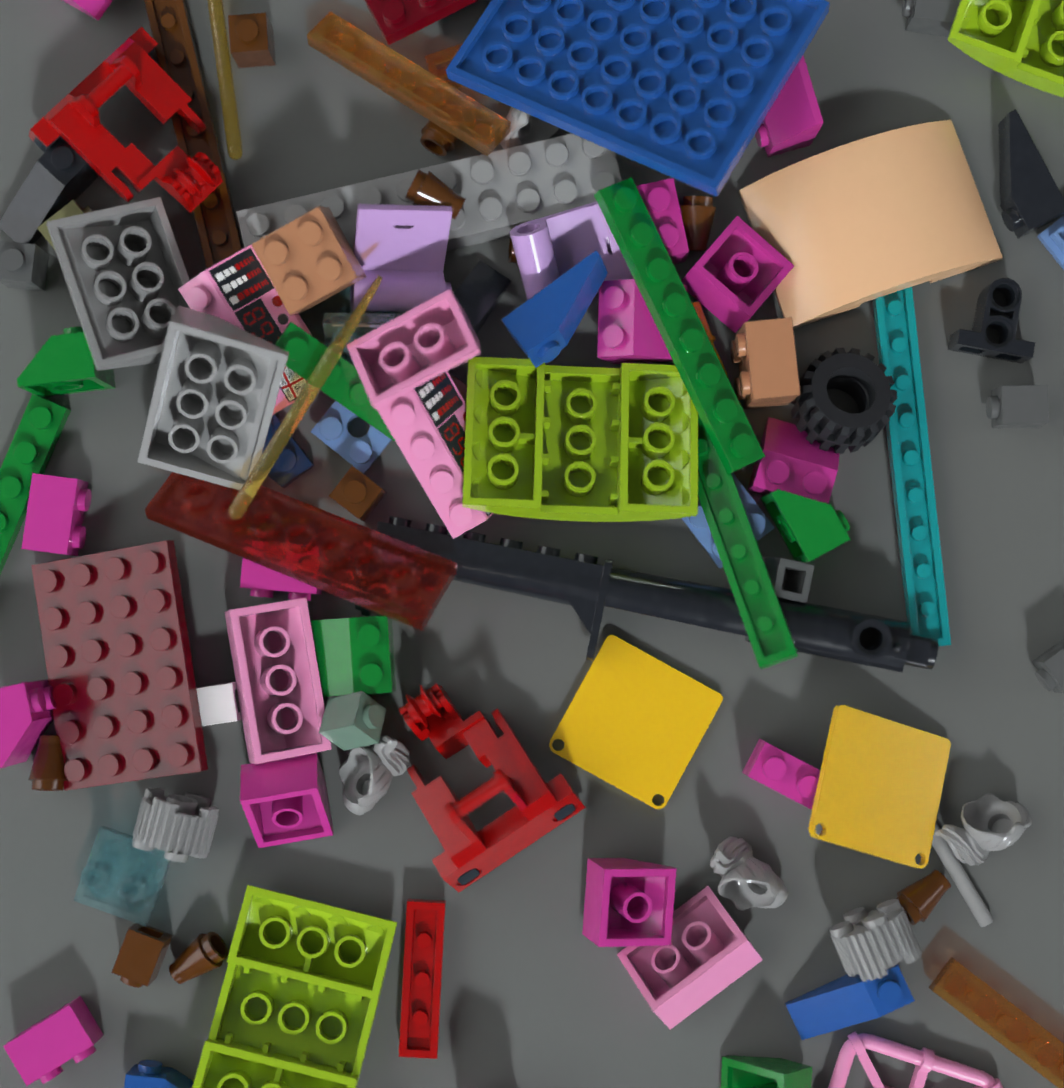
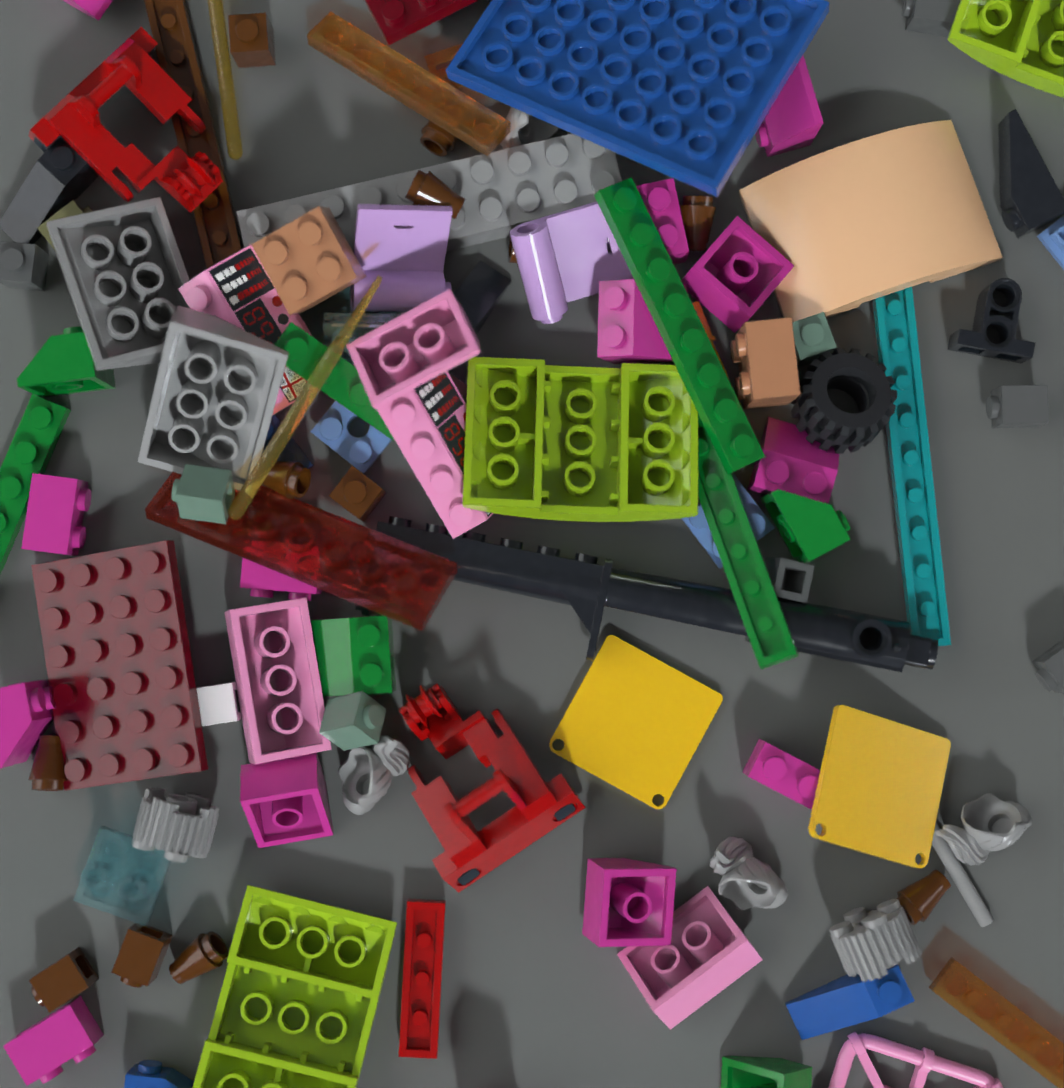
blue slope [501,251,608,368] -> none
none -> reddish brown brick [29,947,99,1013]
none -> sand green brick [172,464,235,524]
none -> reddish brown cone [255,459,311,499]
none -> sand green brick [792,312,837,368]

